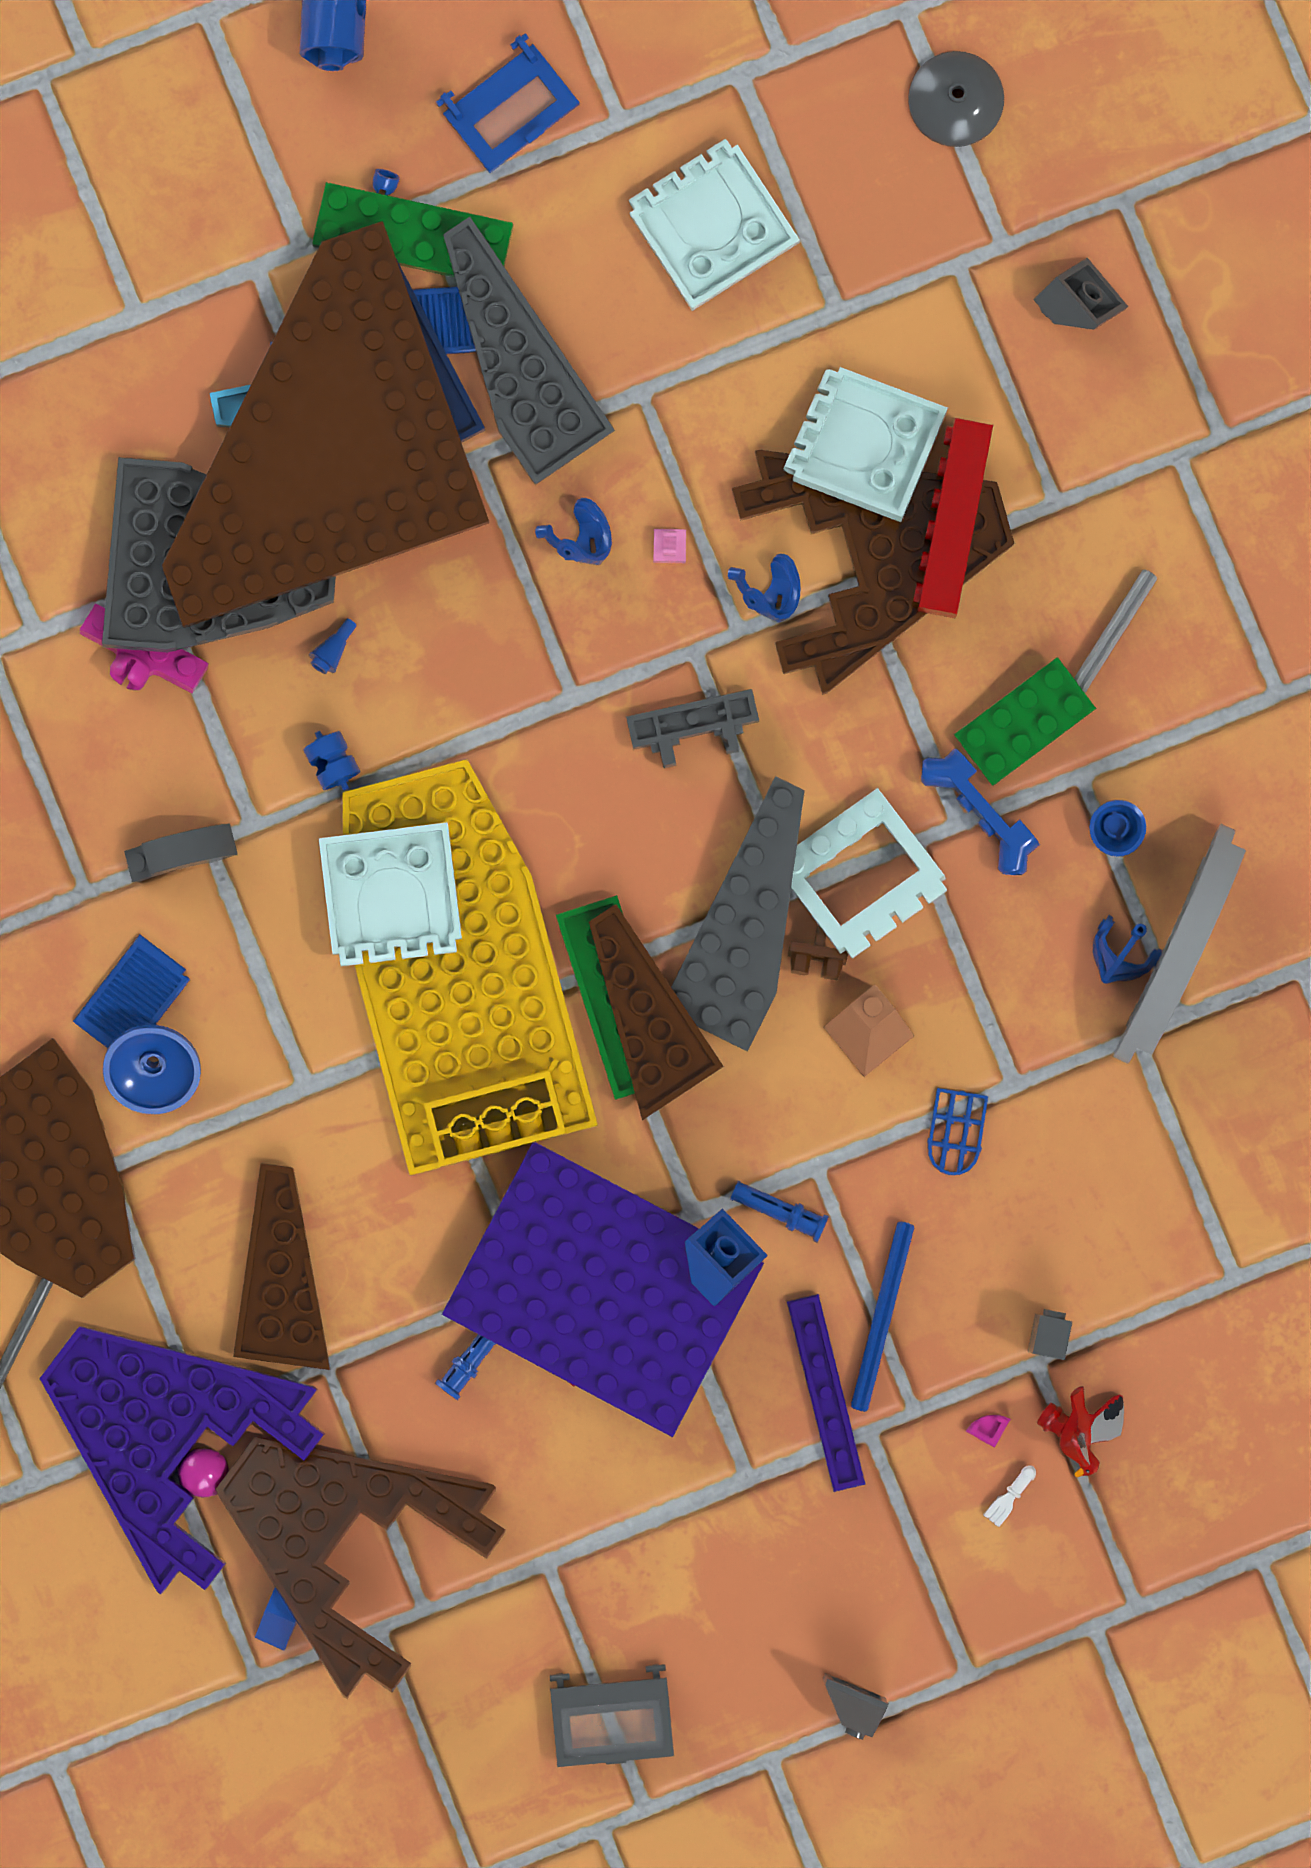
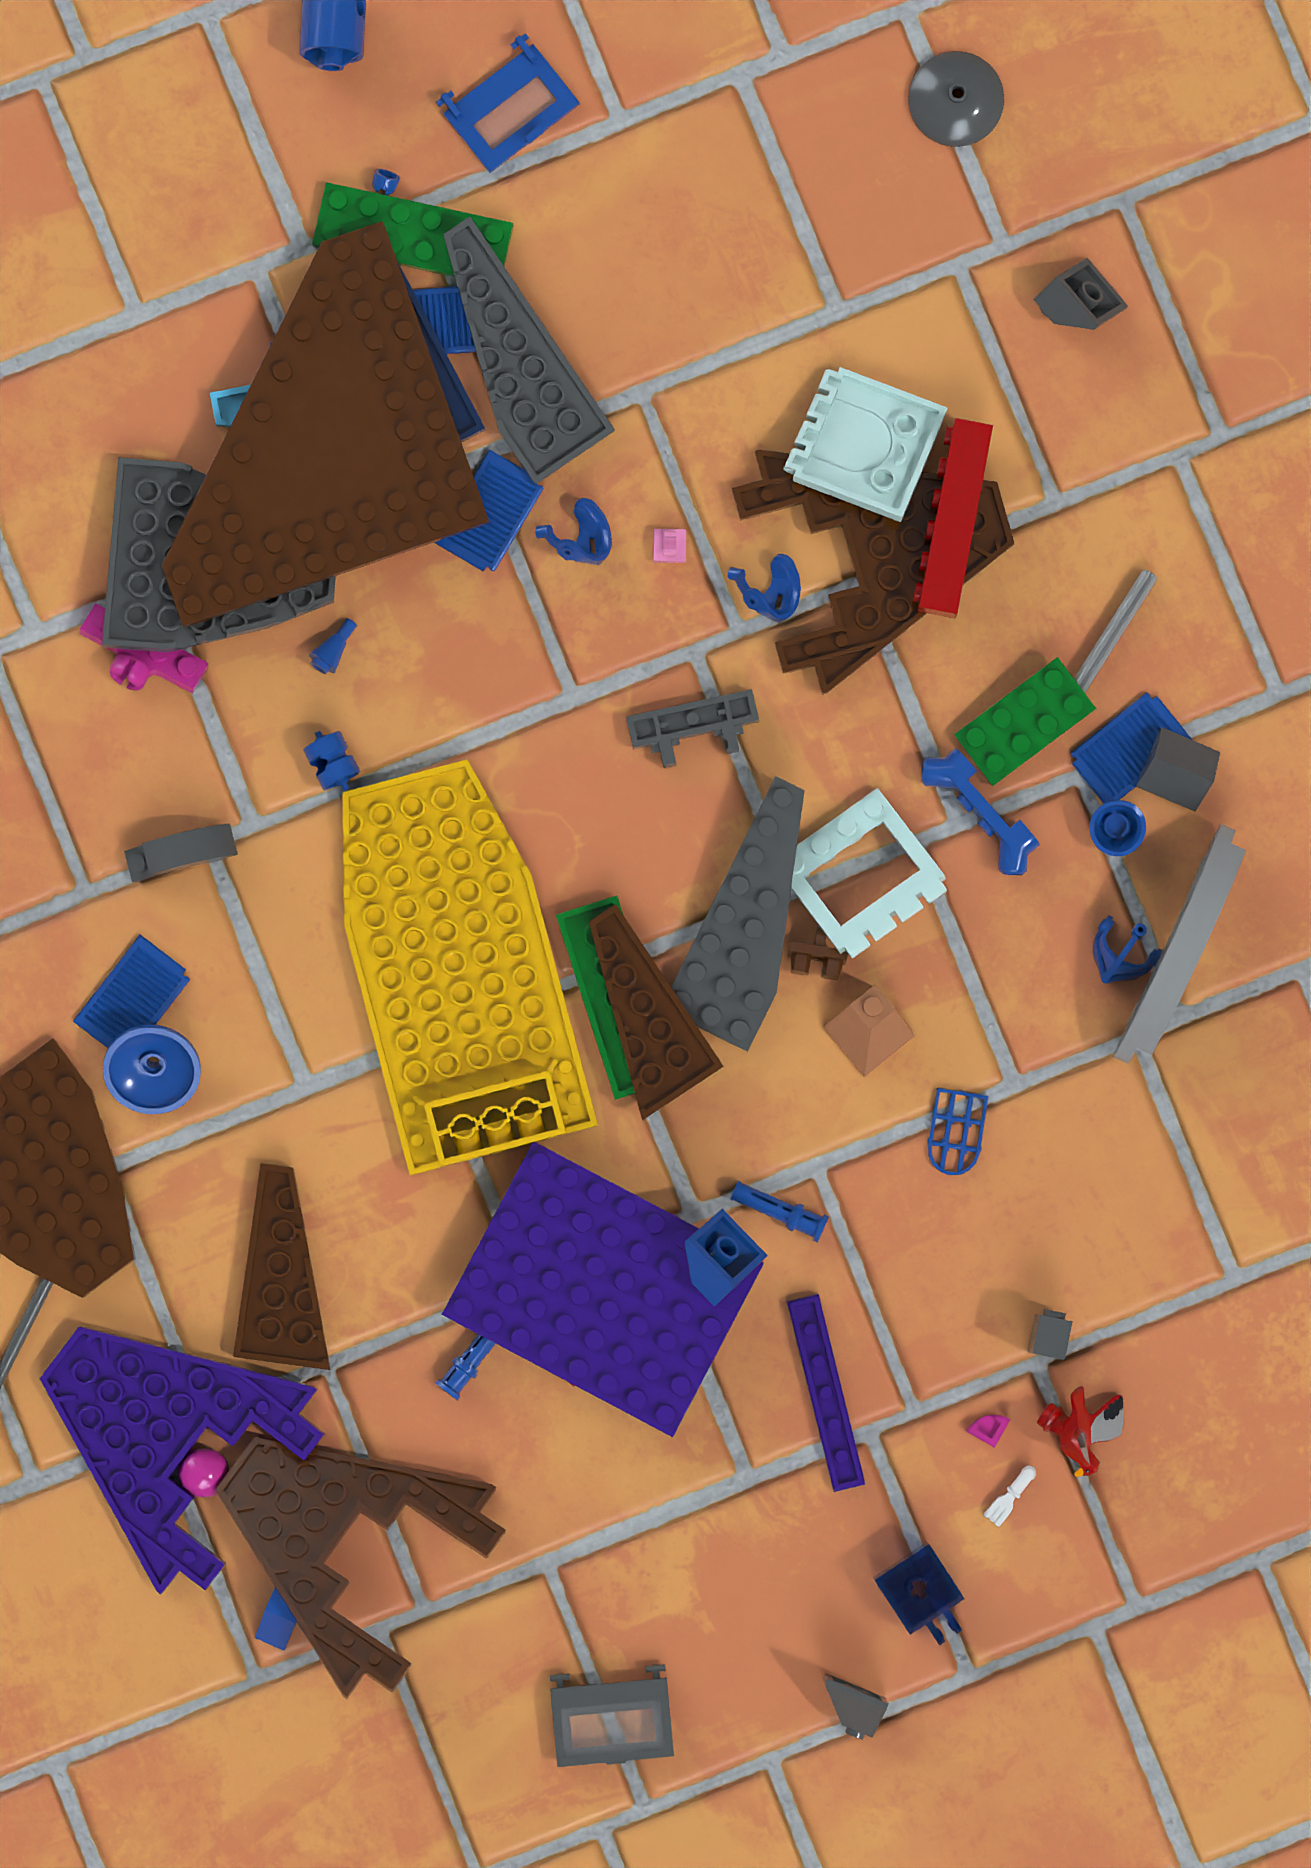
light aqua hinge [319,822,462,967] -> none
light aqua hinge [628,139,800,311] -> none
blue axle [851,1221,914,1412] -> none
none -> blue window [434,449,544,572]
none -> clear blue hinge [873,1542,965,1645]
none -> blue window [1070,692,1192,804]
none -> dark grey slope [1136,727,1220,812]

